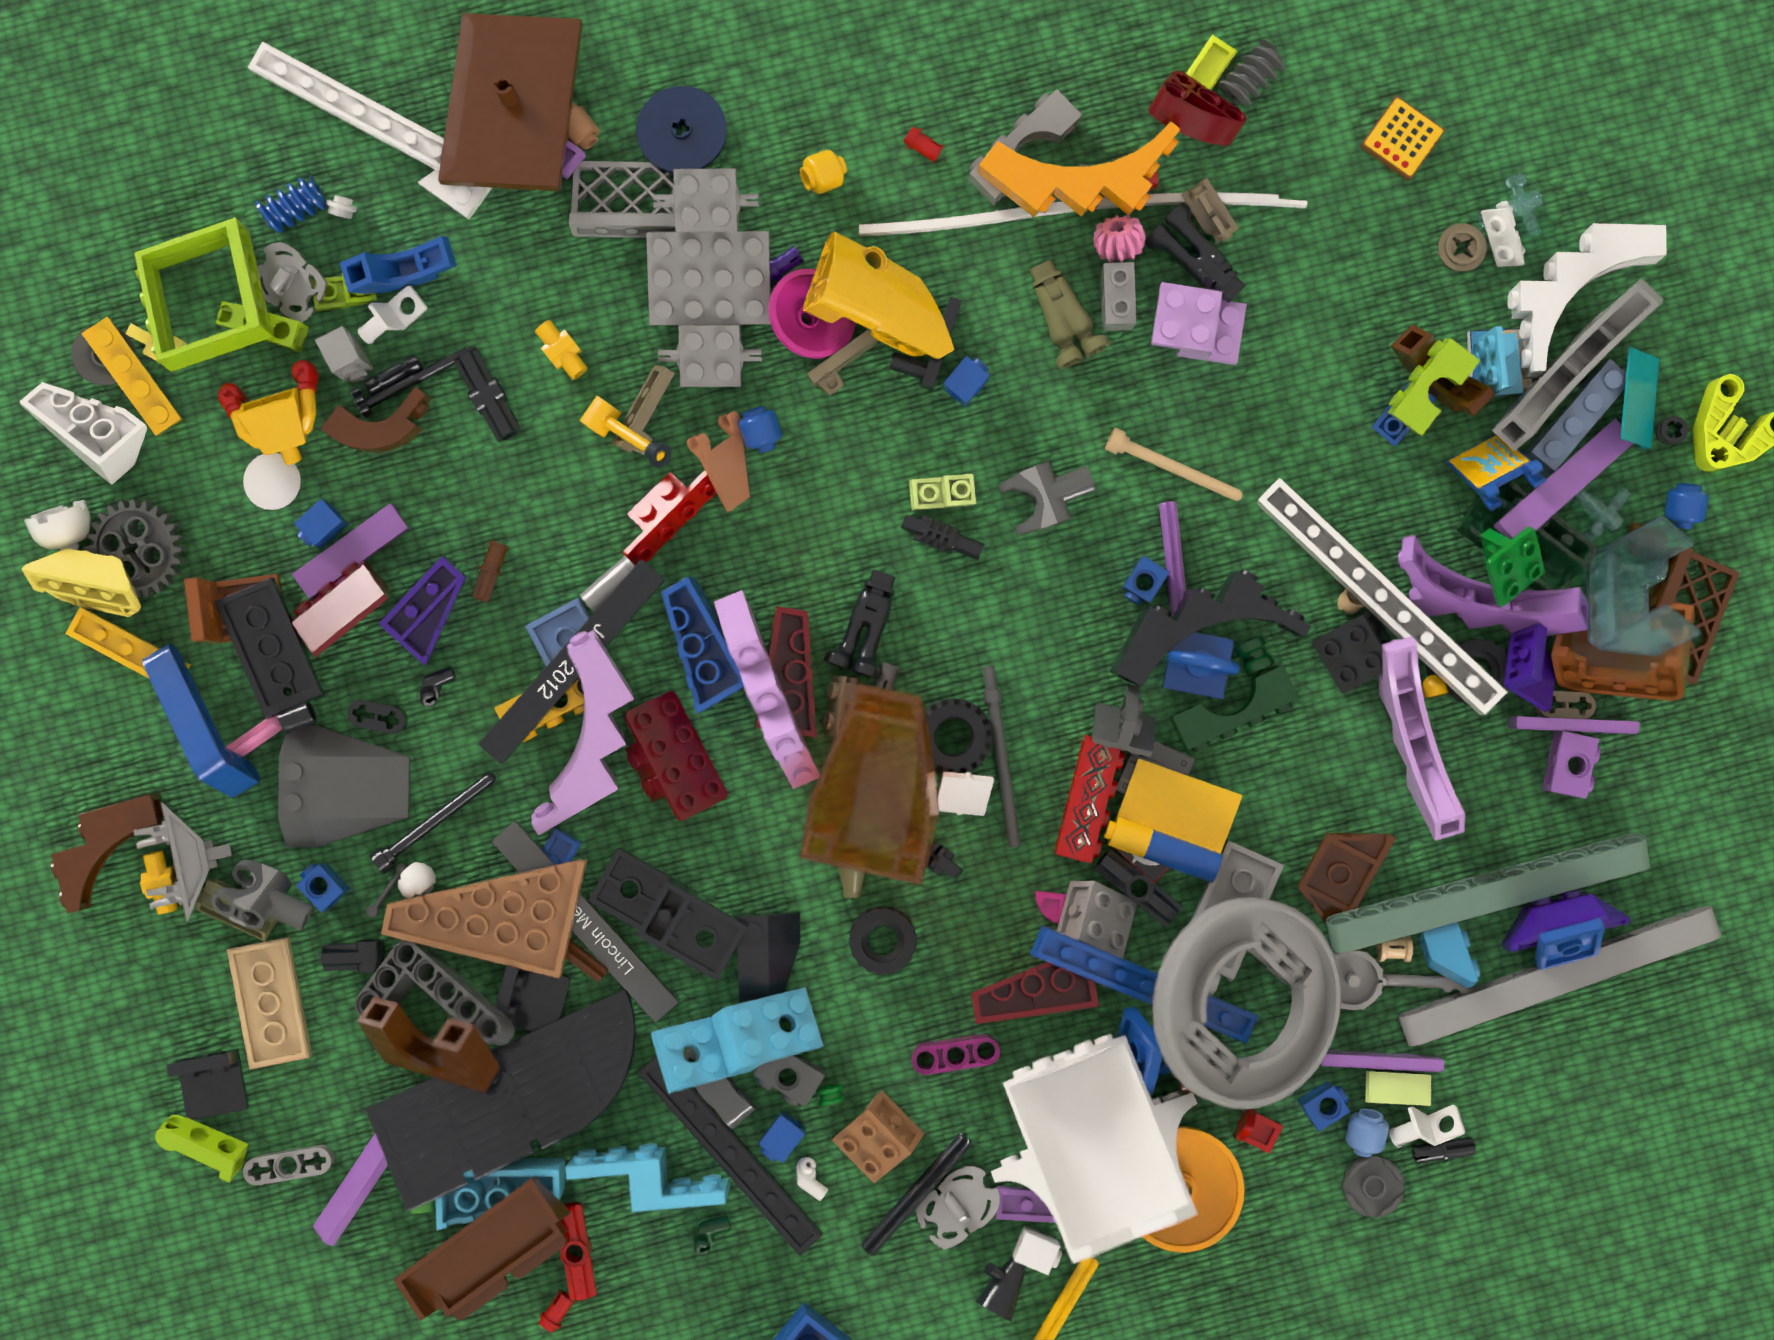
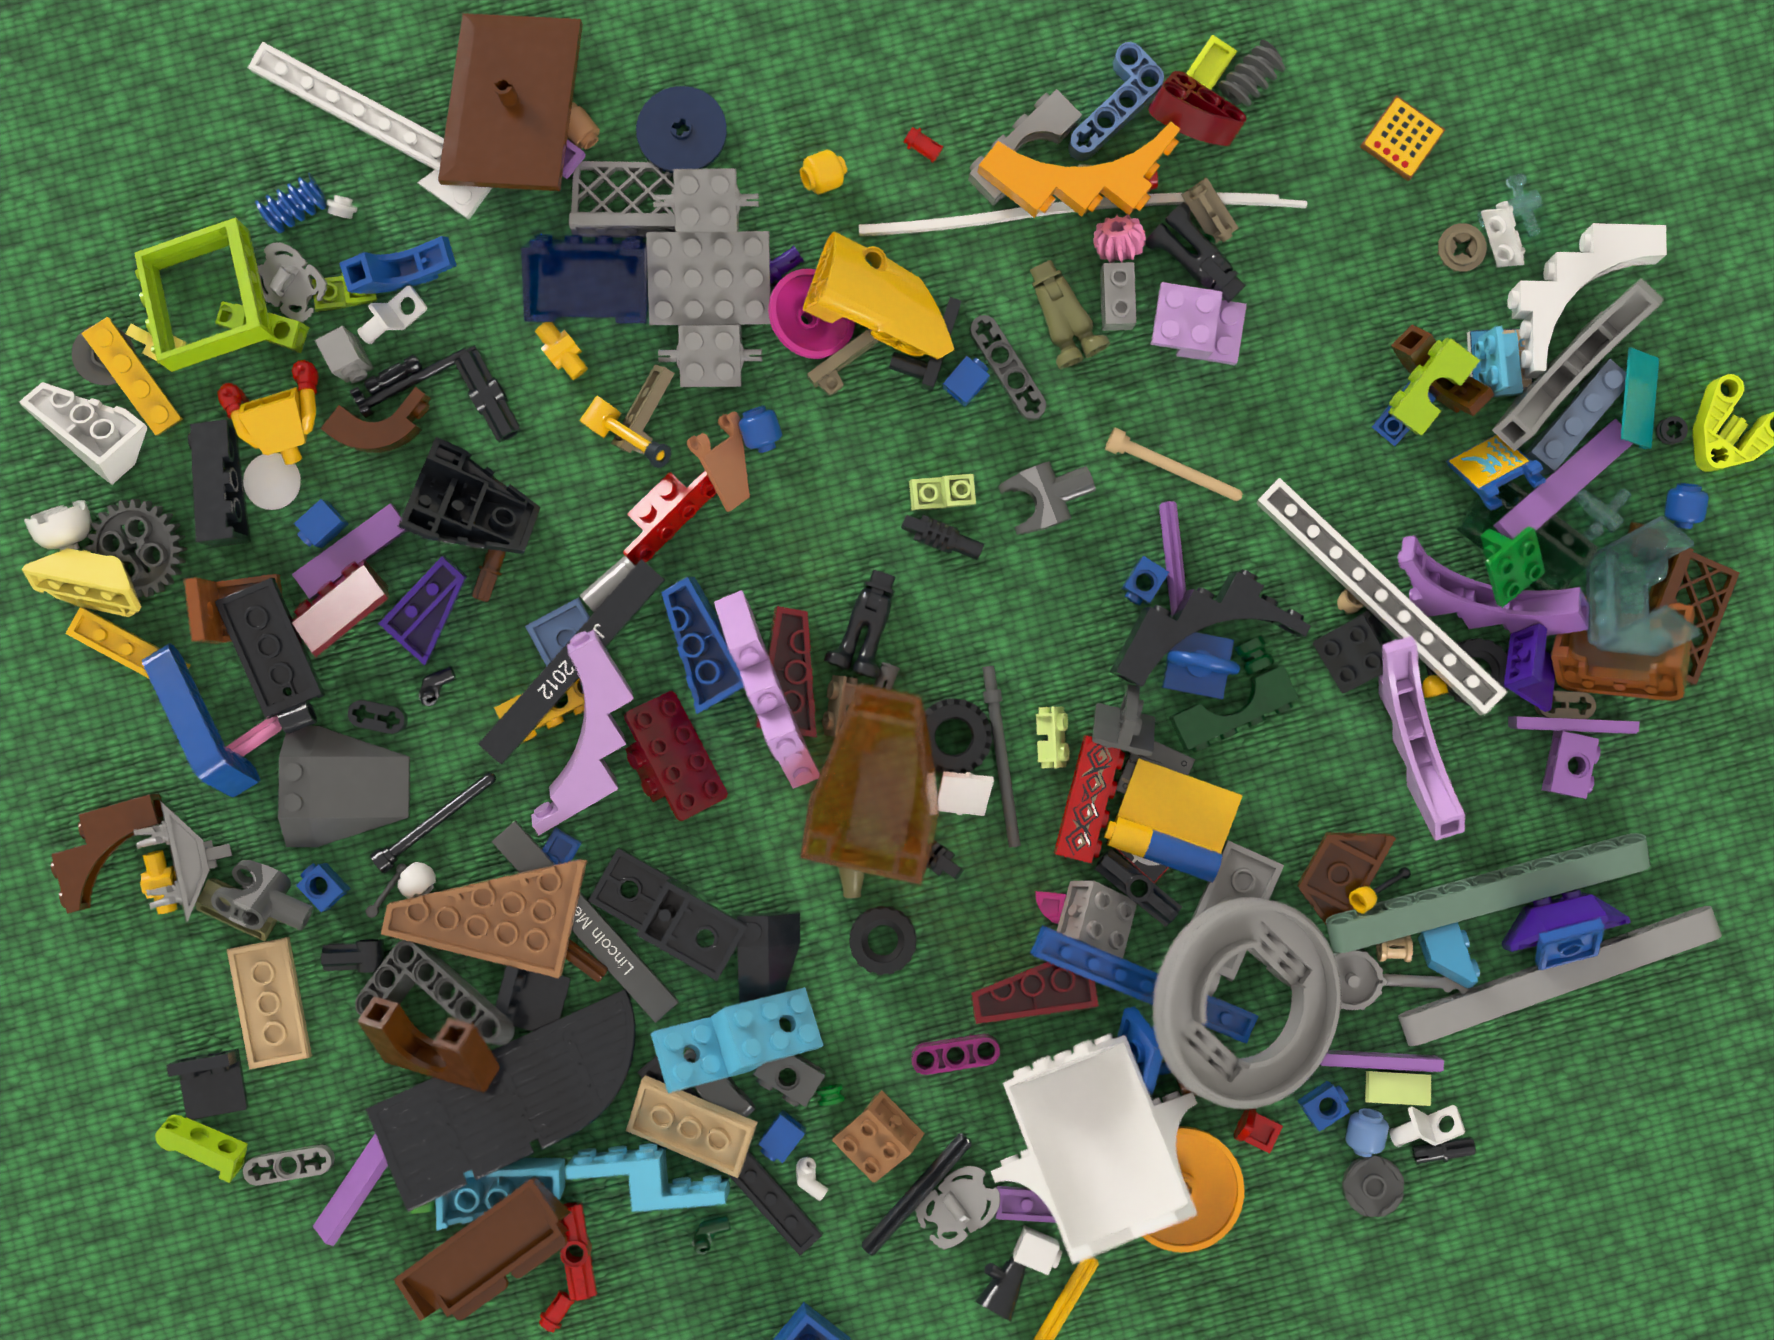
none -> black wedge [188,419,251,547]
none -> black wedge [398,437,541,554]
none -> clear blue windscreen [521,234,648,323]
none -> tan tile [626,1075,758,1178]
none -> dark grey beam [970,315,1046,421]
none -> yellowish green hinge [1036,707,1070,768]
none -> medium blue beam [1068,42,1164,161]
none -> yellow hinge [1349,867,1411,914]

